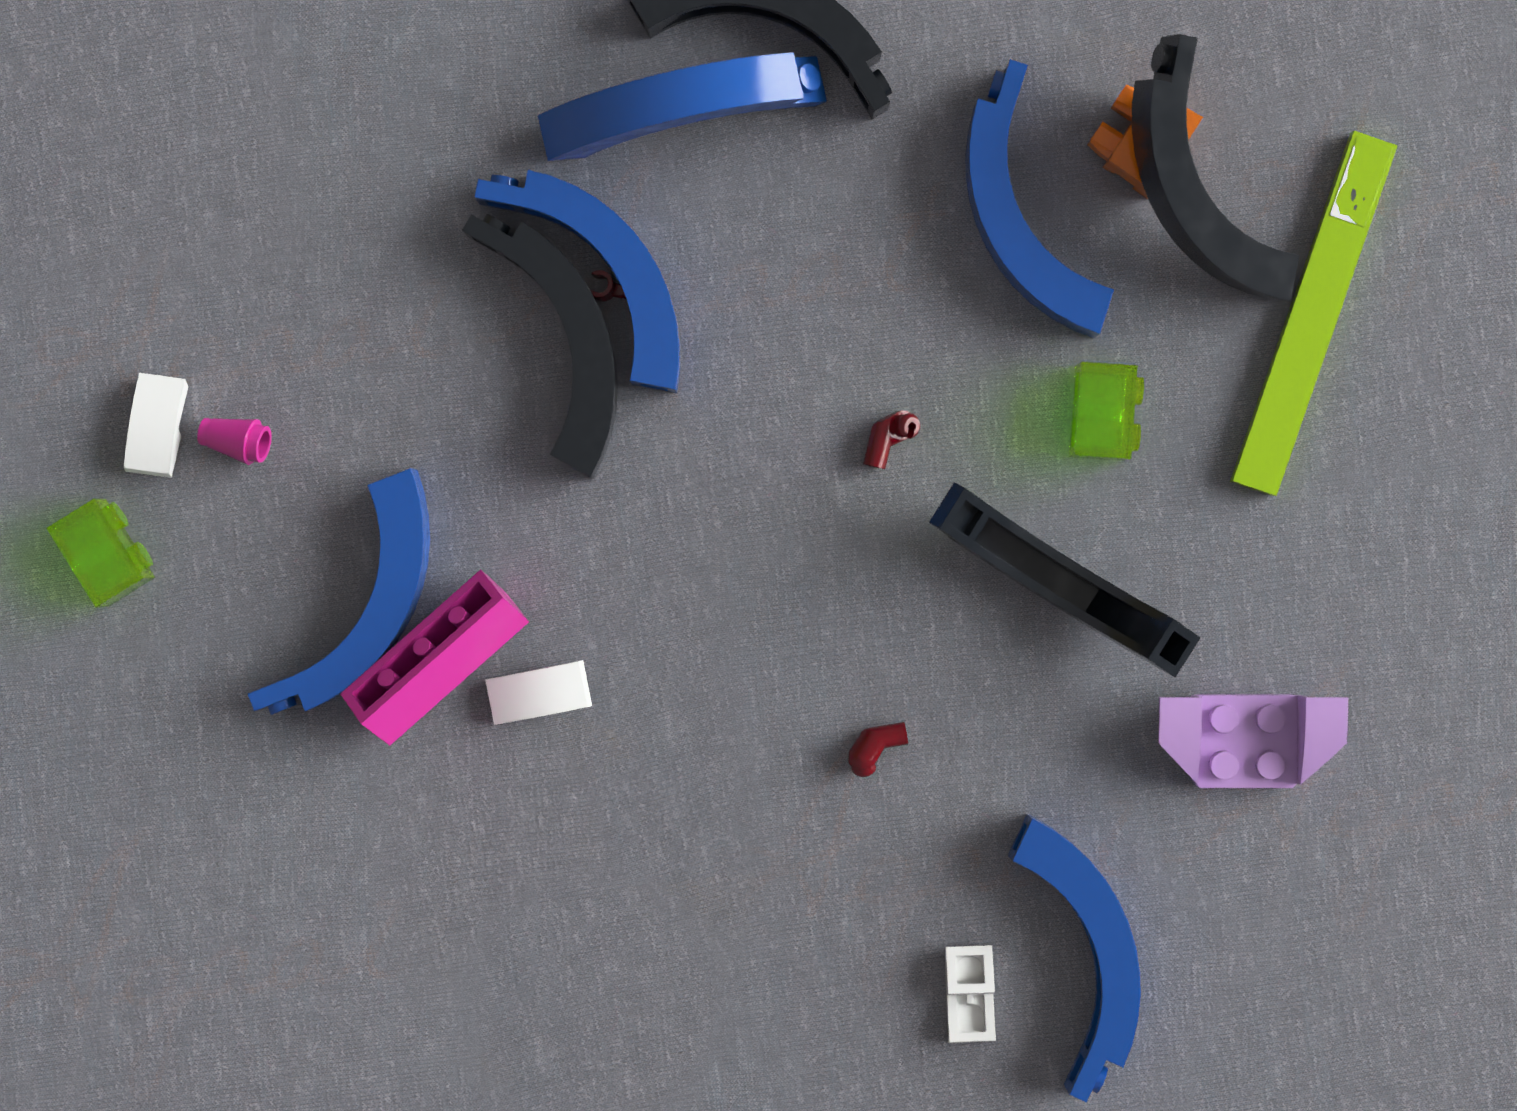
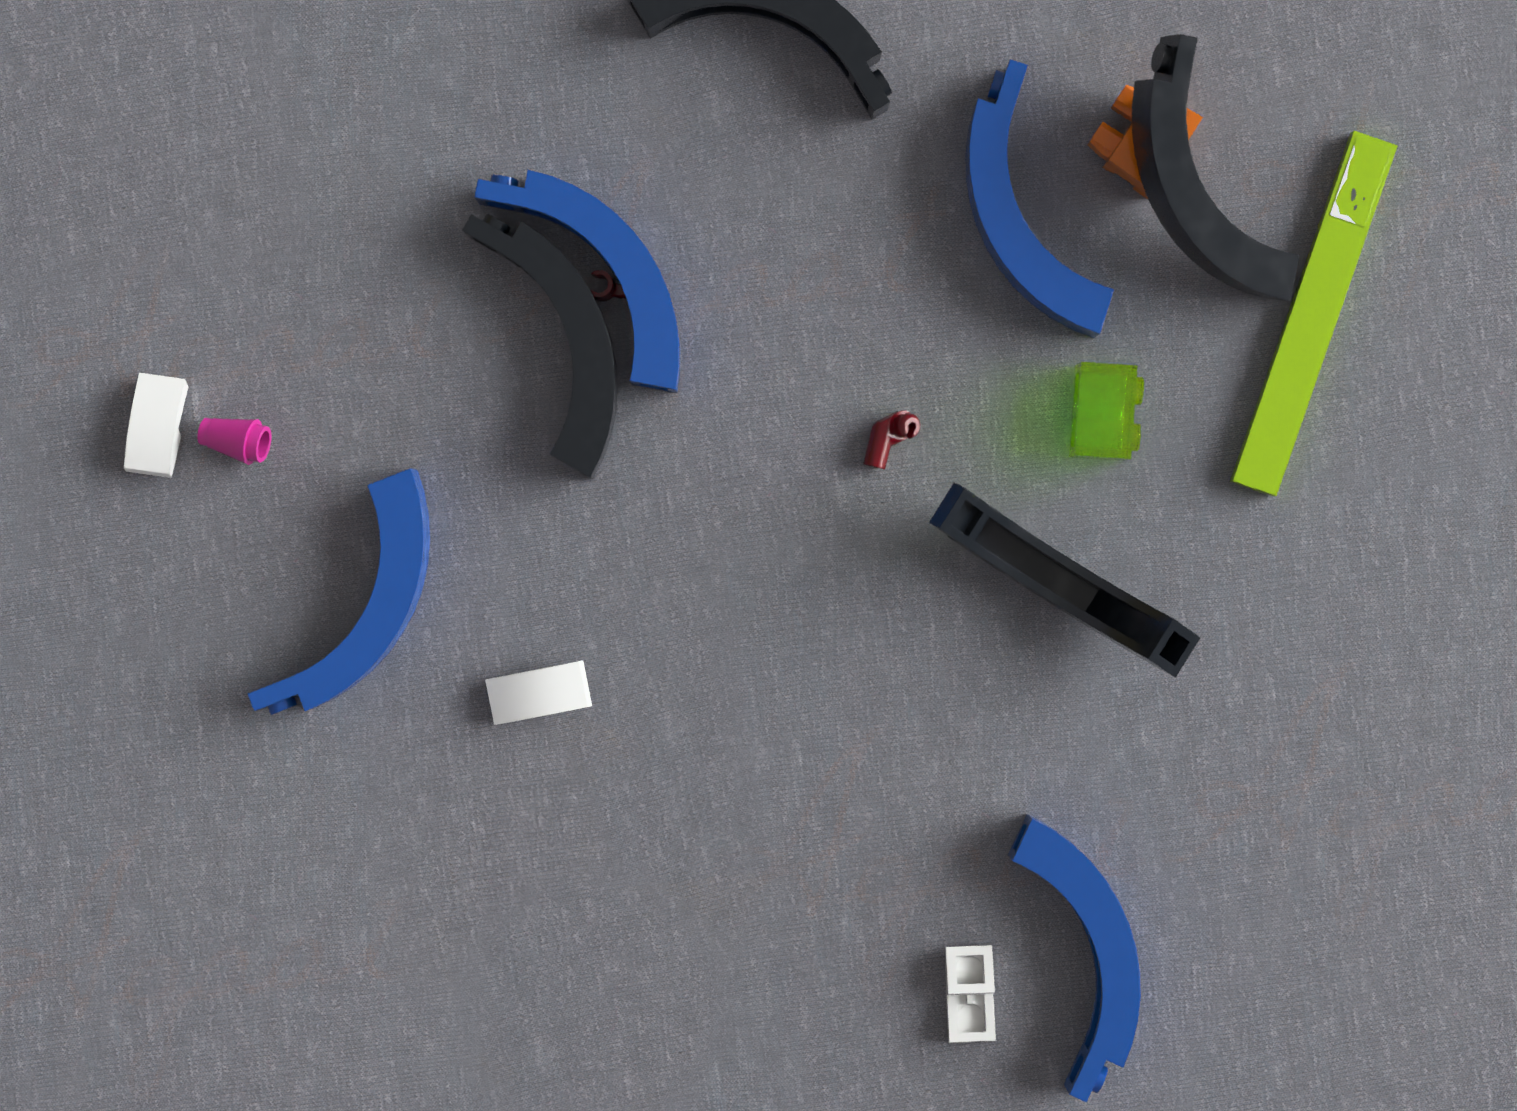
clear neon green brick [46,498,155,608] -> none
dark pink brick [340,569,529,746] -> none
blue arch [538,52,827,161] -> none
dark red arm [848,722,908,777] -> none
lavender piece [1158,694,1348,788] -> none

